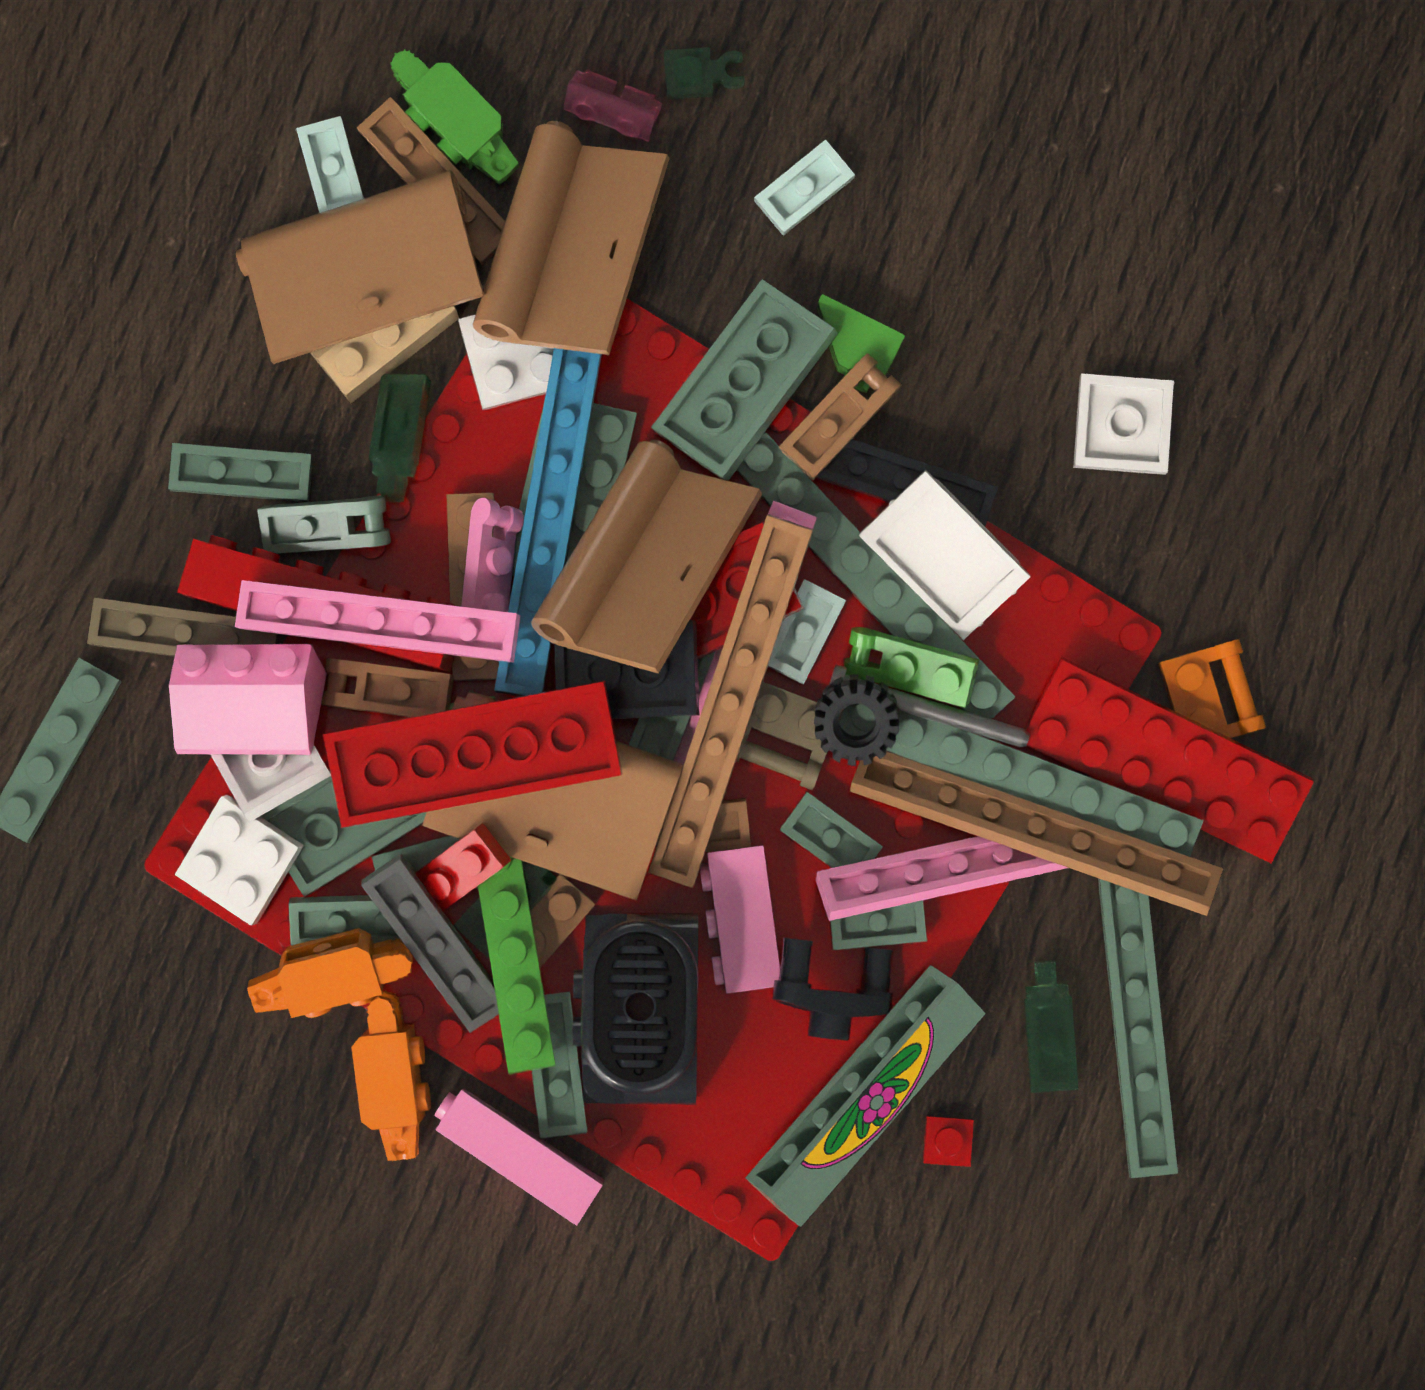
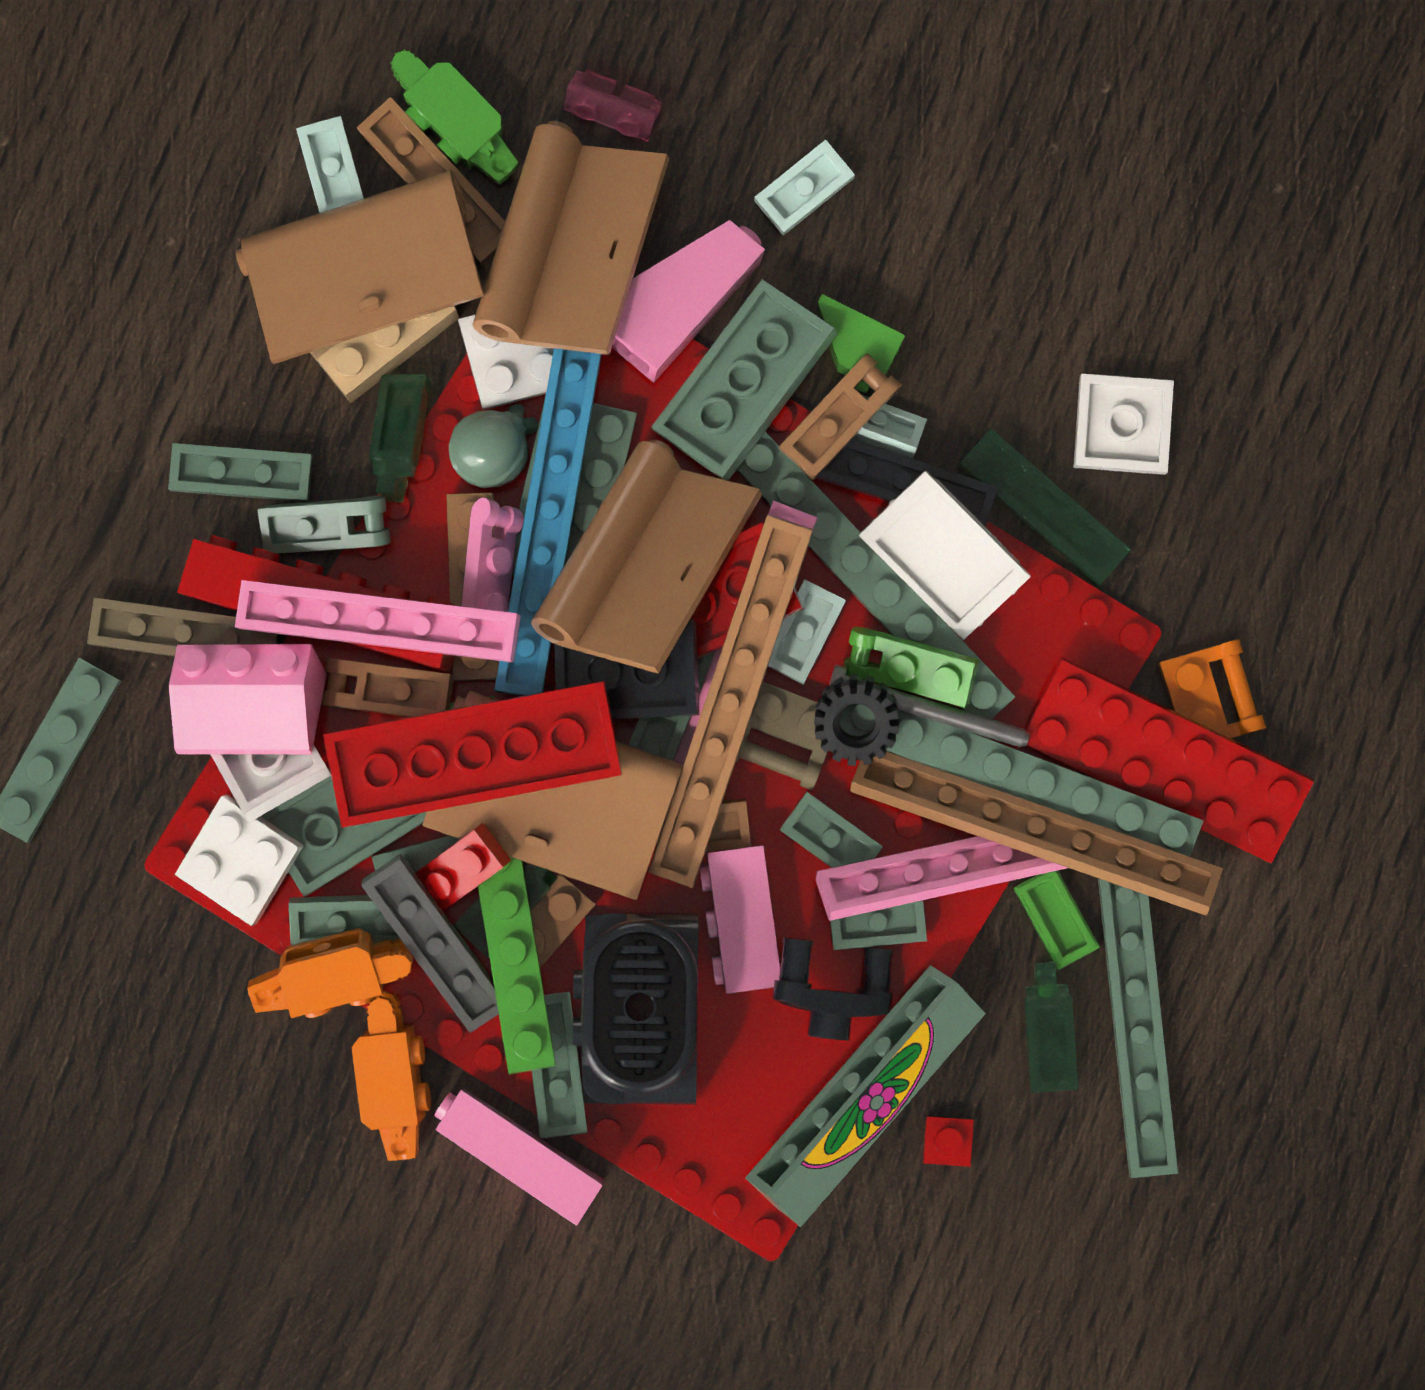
clear green plate [664,47,744,100] -> none
none -> sand green hat [449,404,539,488]
none -> bright pink slope [612,220,765,383]
none -> light aqua plate [852,395,927,459]
none -> clear green plate [959,428,1131,586]
none -> bright green tile [1013,870,1100,970]

